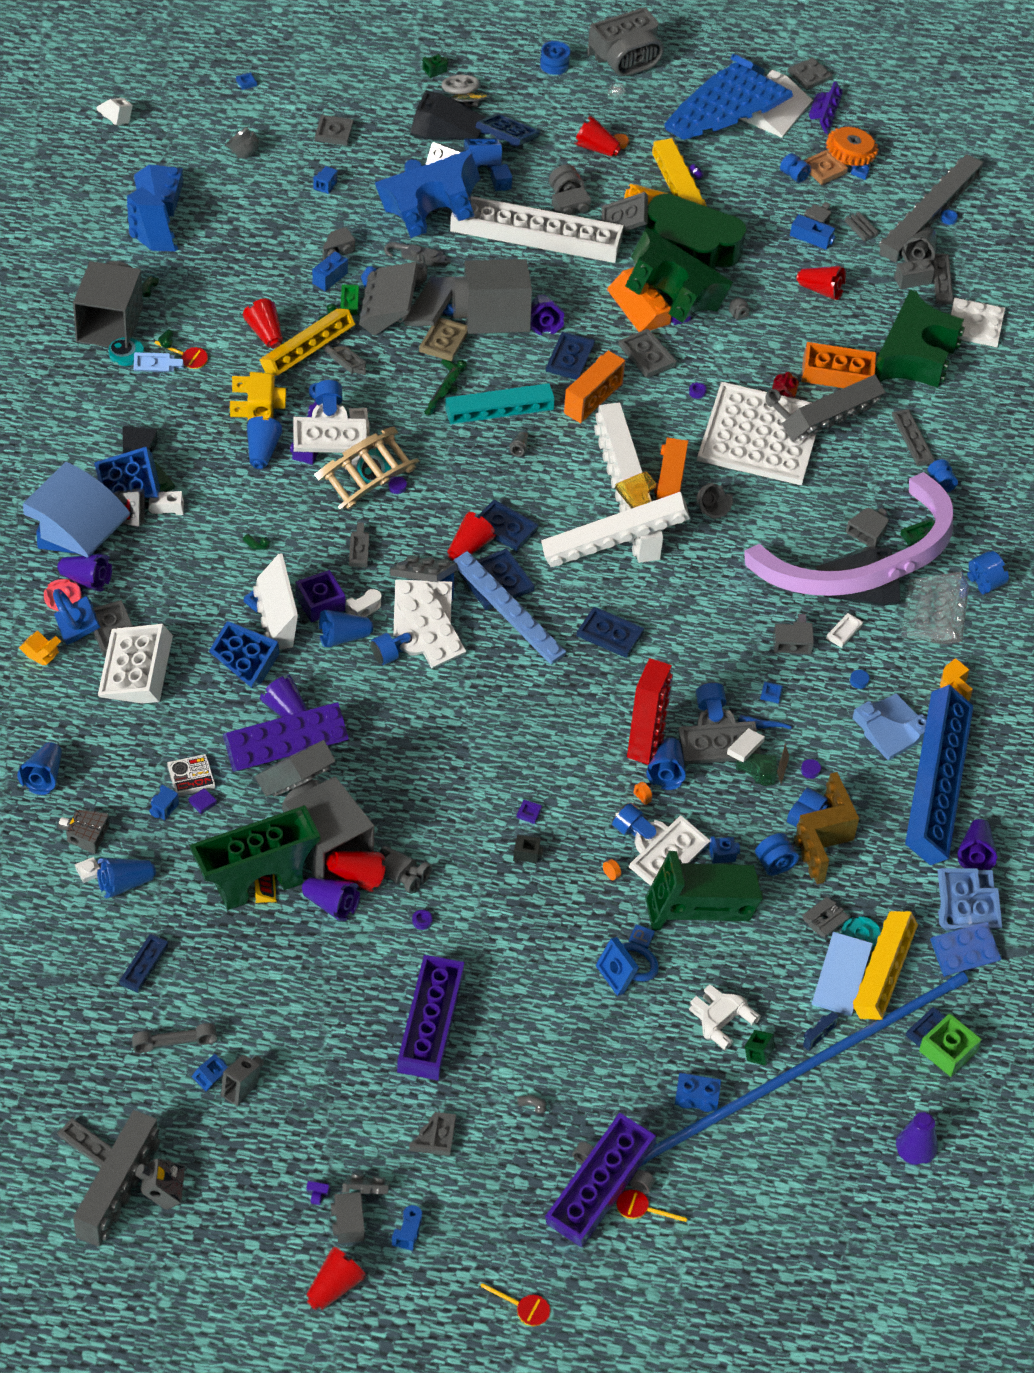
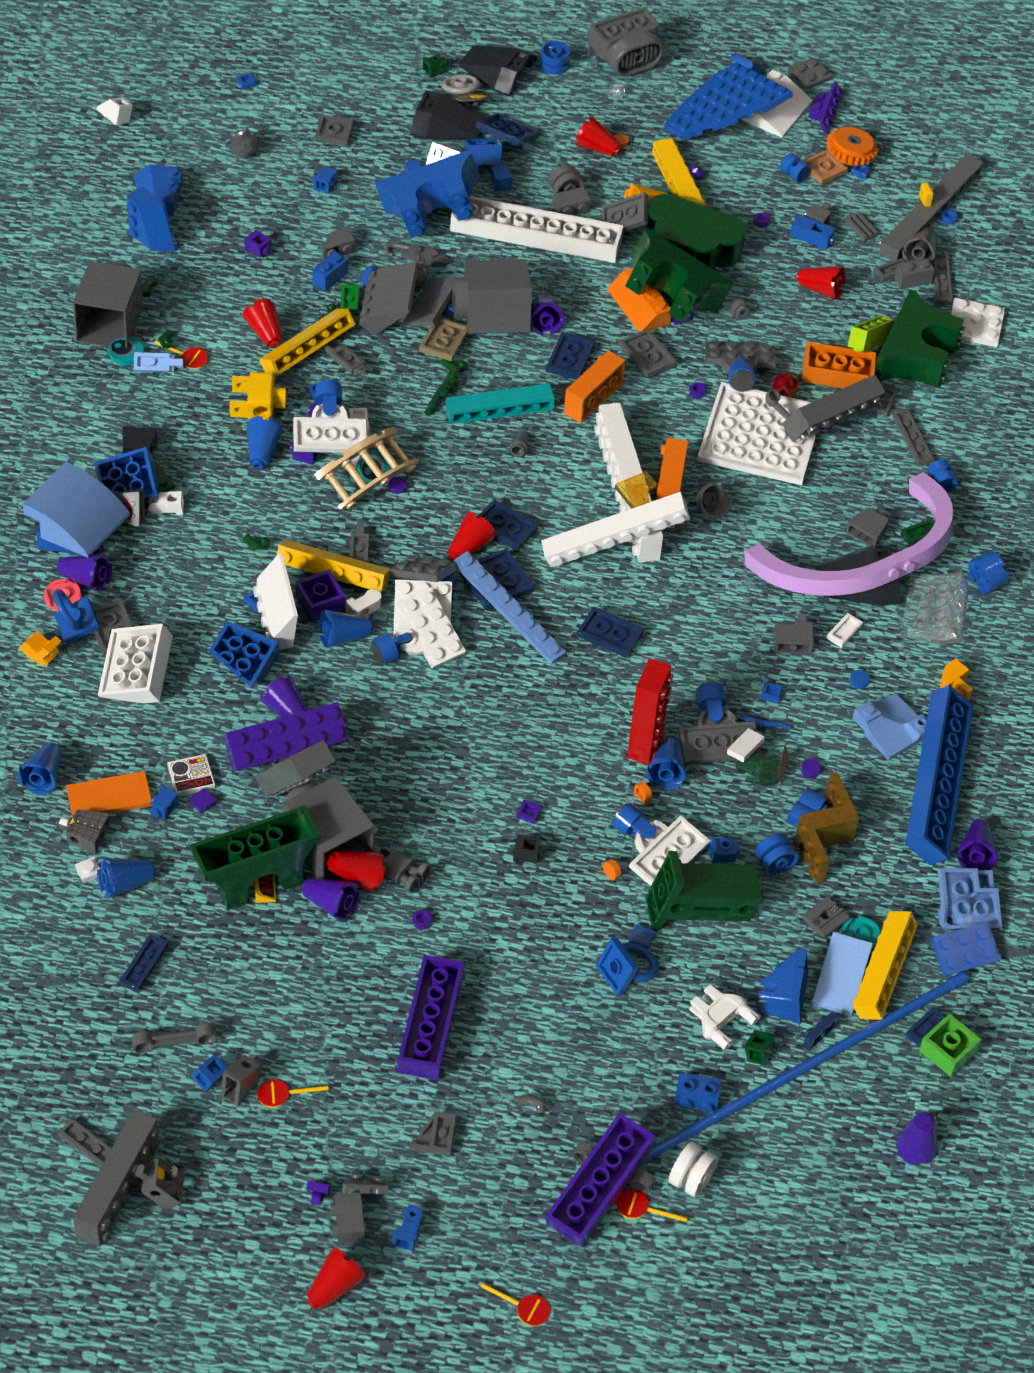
none -> orange tile [66,771,151,817]
none -> dark purple brick [245,230,272,258]
none -> red piece [257,1079,329,1108]
none -> yellow brick [277,539,390,592]
none -> black wedge [459,45,538,97]
none -> white wheel [668,1141,719,1198]
none -> dark grey plate [705,340,776,392]
none -> dark purple tile [753,213,770,228]
none -> blue piece [759,949,809,1024]
none -> lime brick [848,315,895,352]
none -> dark grey tile [870,386,898,418]
none -> dark grey tile [873,258,905,282]
none -> yellow tile [919,183,933,207]

